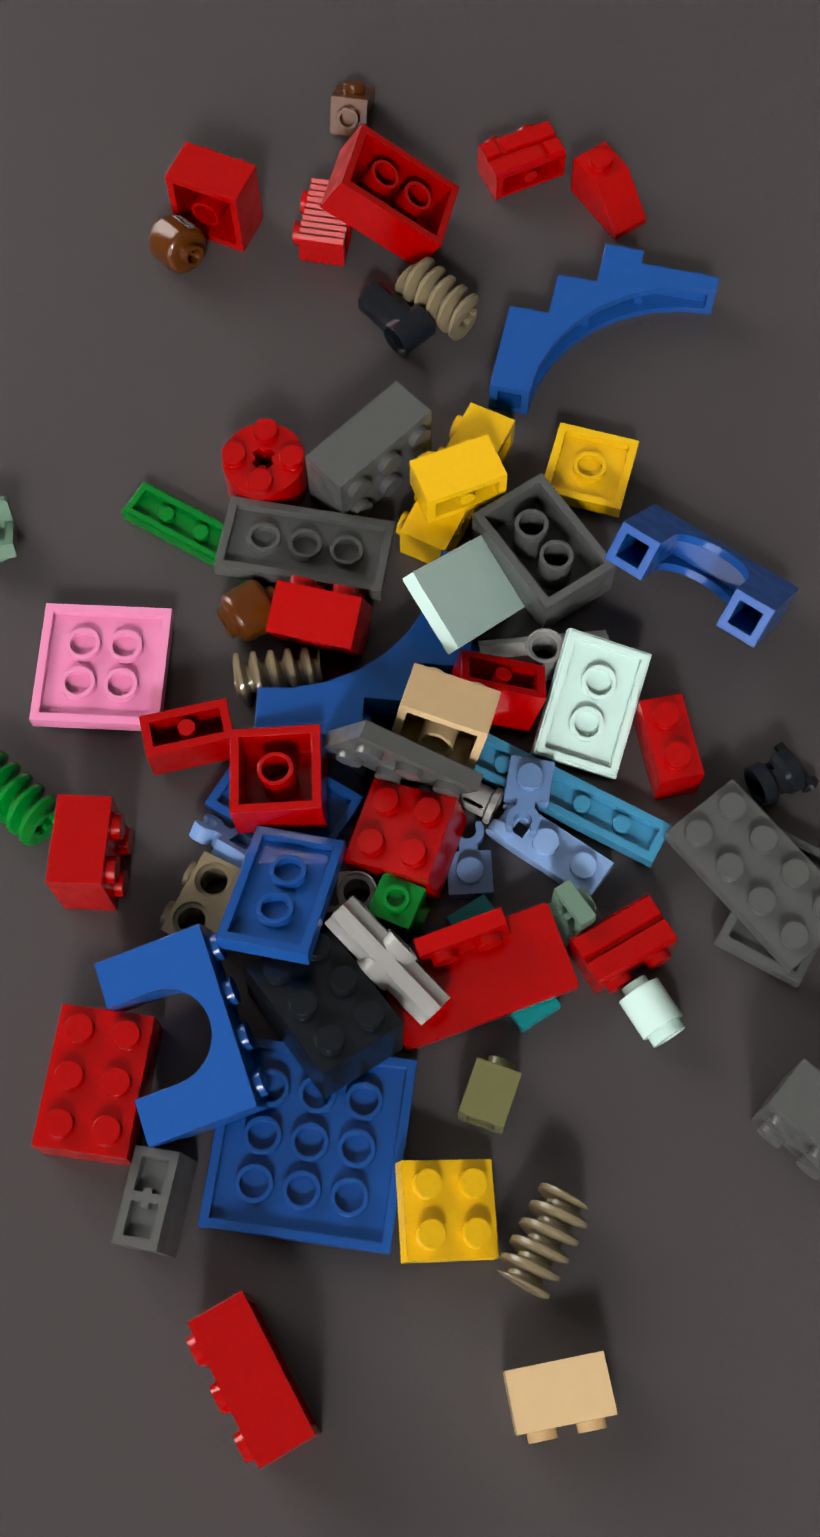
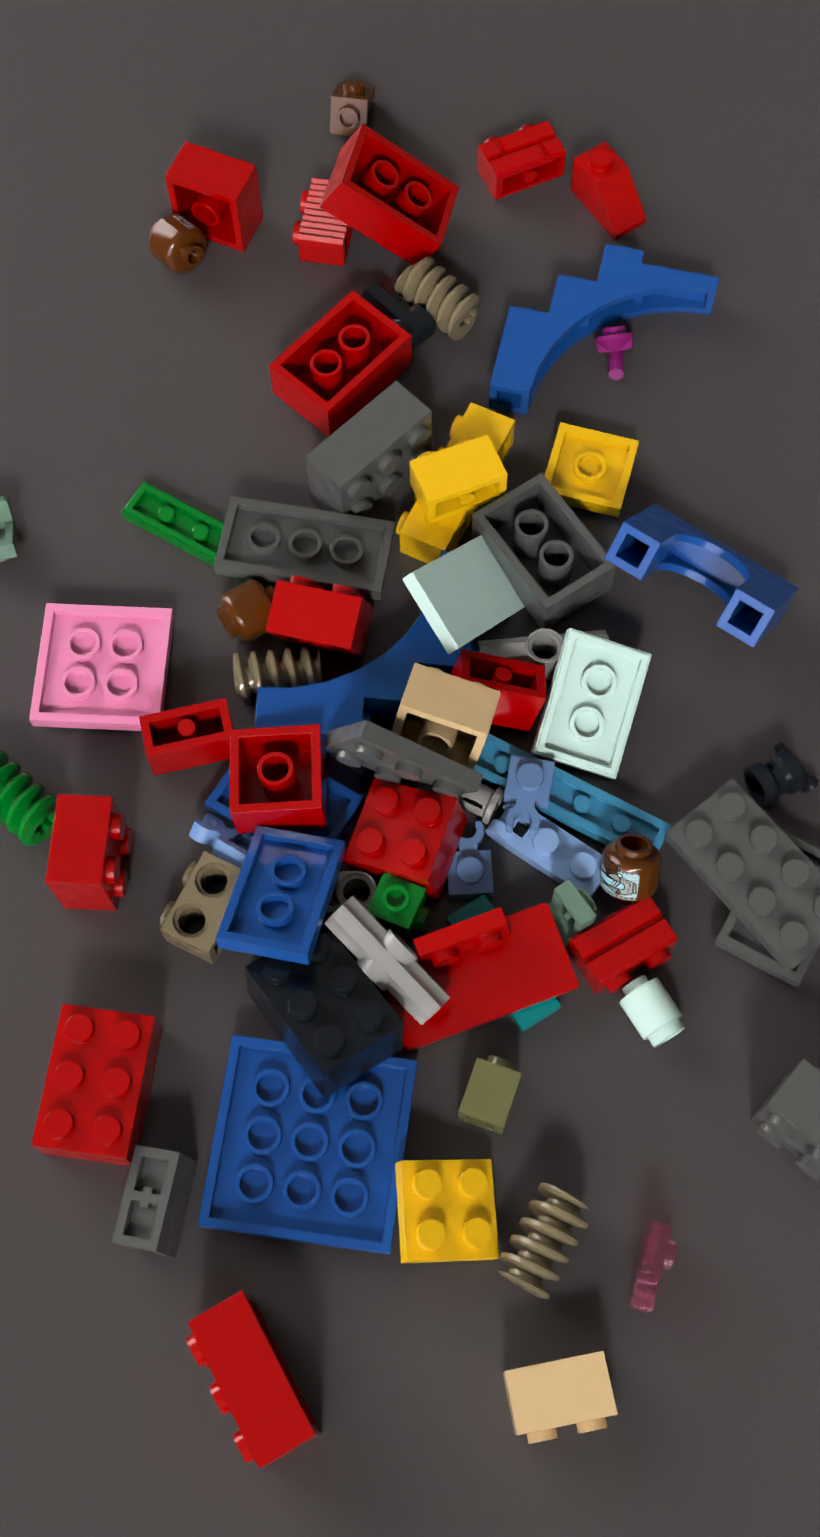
blue arch [94,924,270,1148] -> none
red brick [221,418,308,506] -> none
red brick [633,693,705,800] -> none
none -> red brick [269,290,412,437]
none -> magenta plate [595,326,634,380]
none -> reddish brown head [600,834,662,905]
none -> clear pink plate [629,1221,677,1314]

